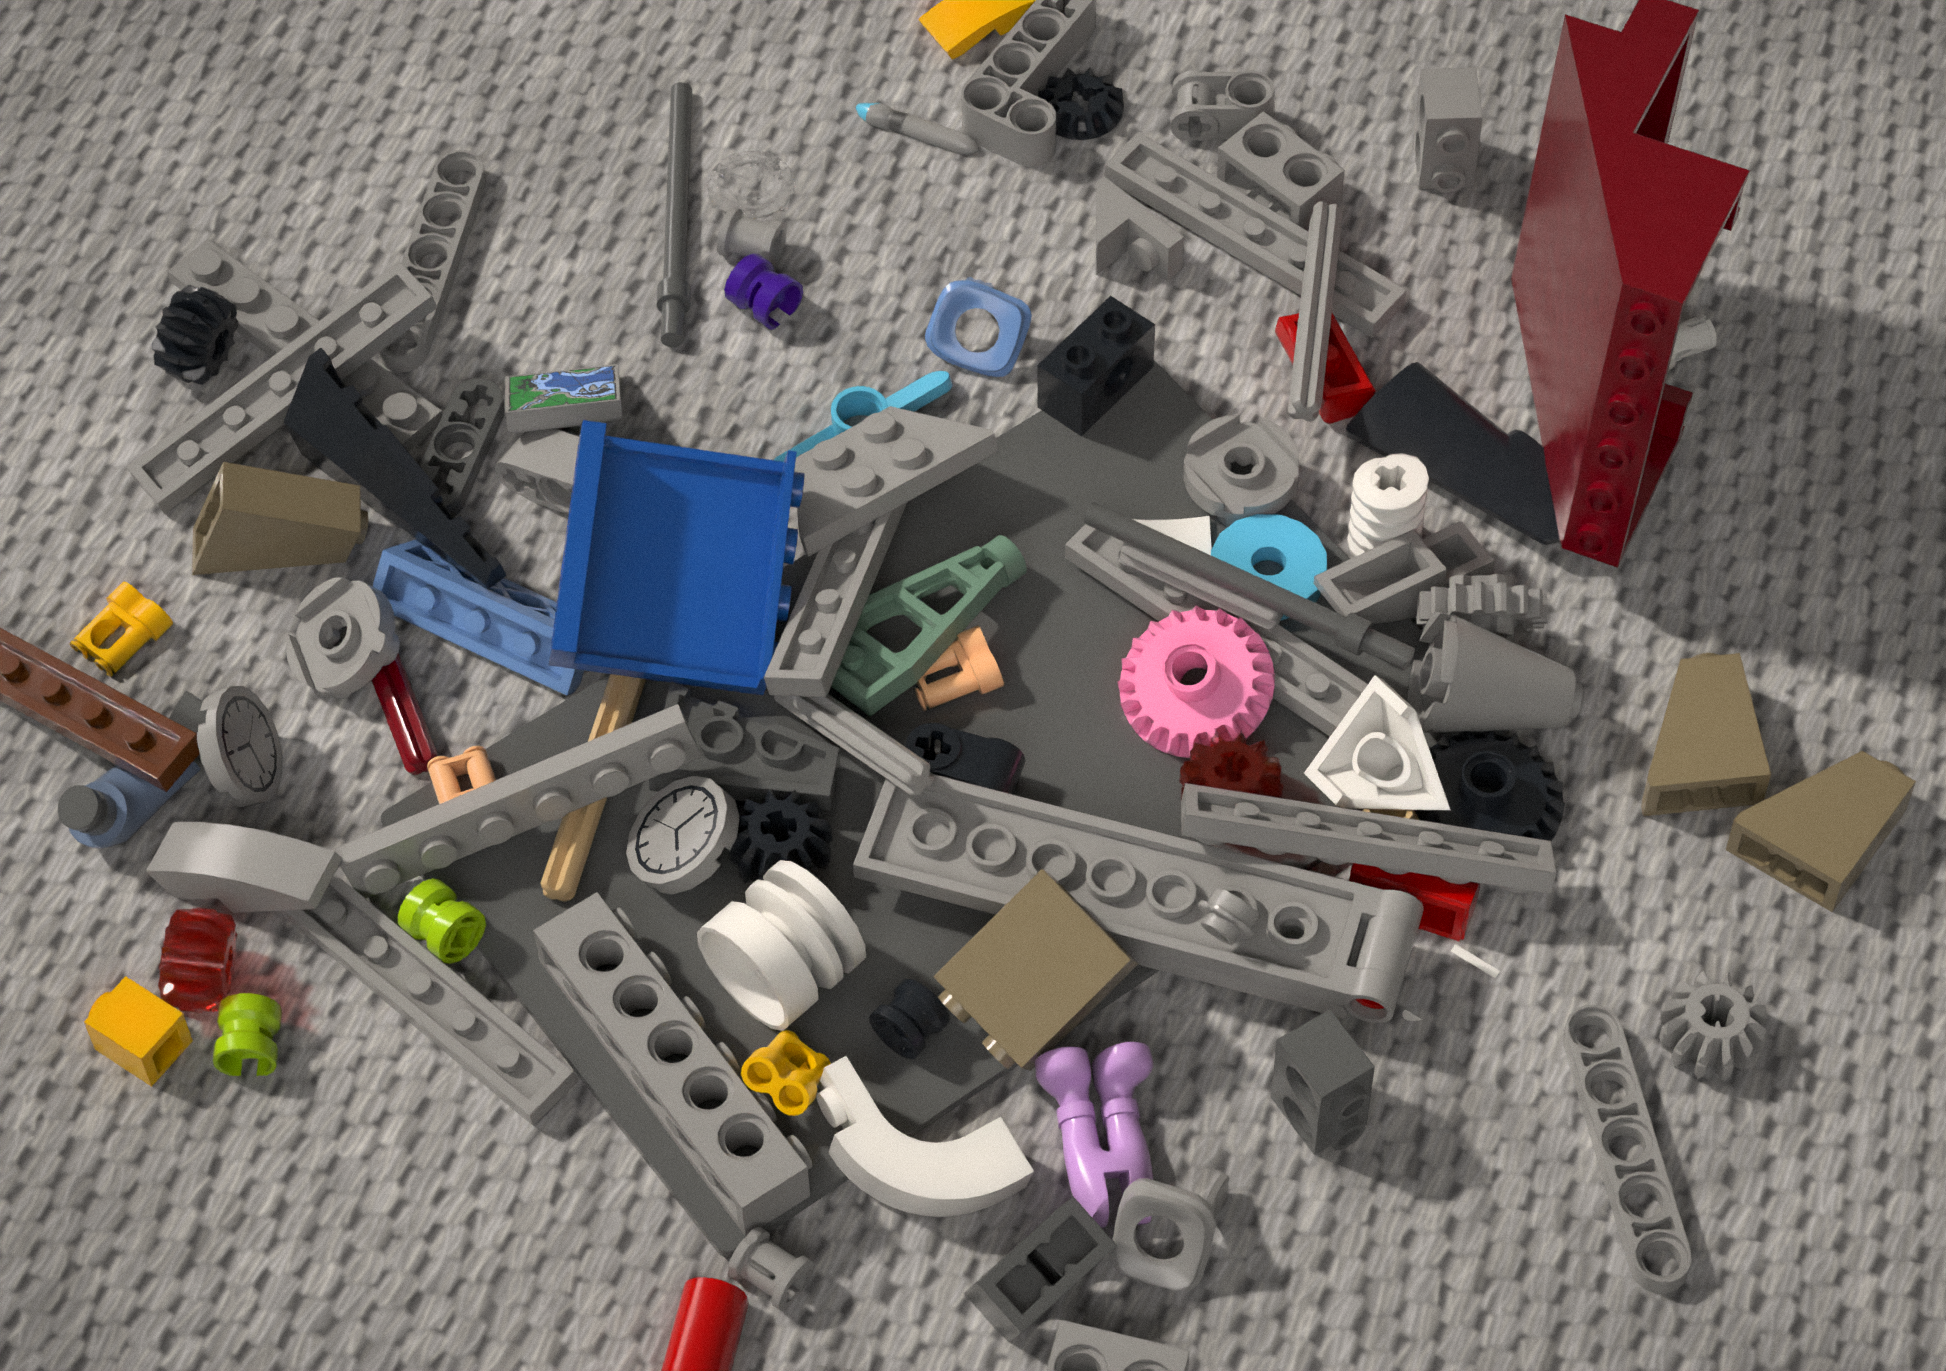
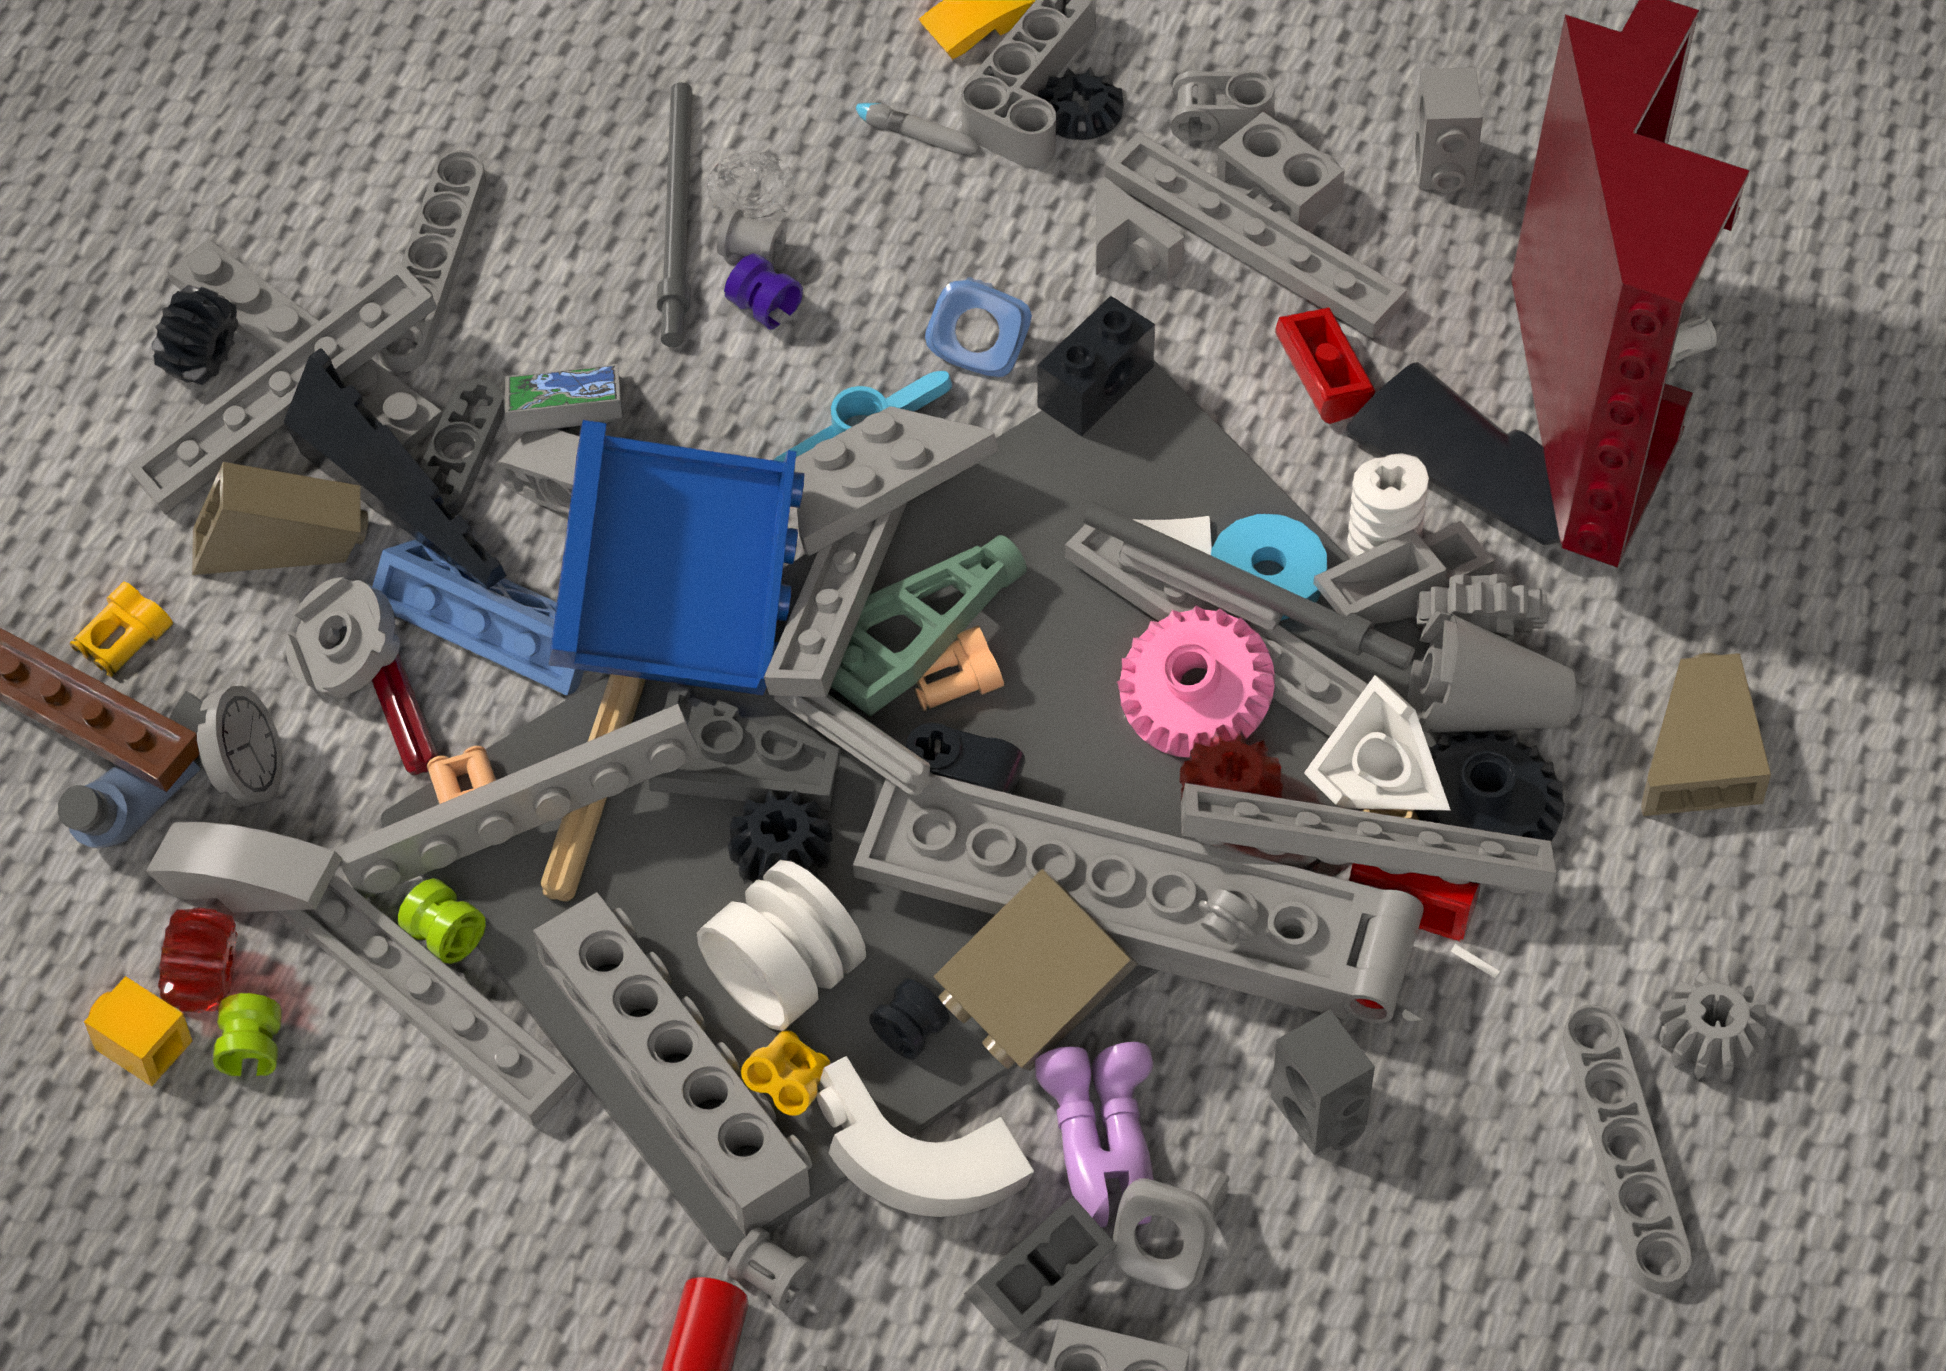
light grey tile [626,776,740,895] -> none
light grey plate [1183,415,1299,527] -> none
light grey axle [1288,201,1343,422] -> none
dark tan slope [1726,751,1916,912] -> none

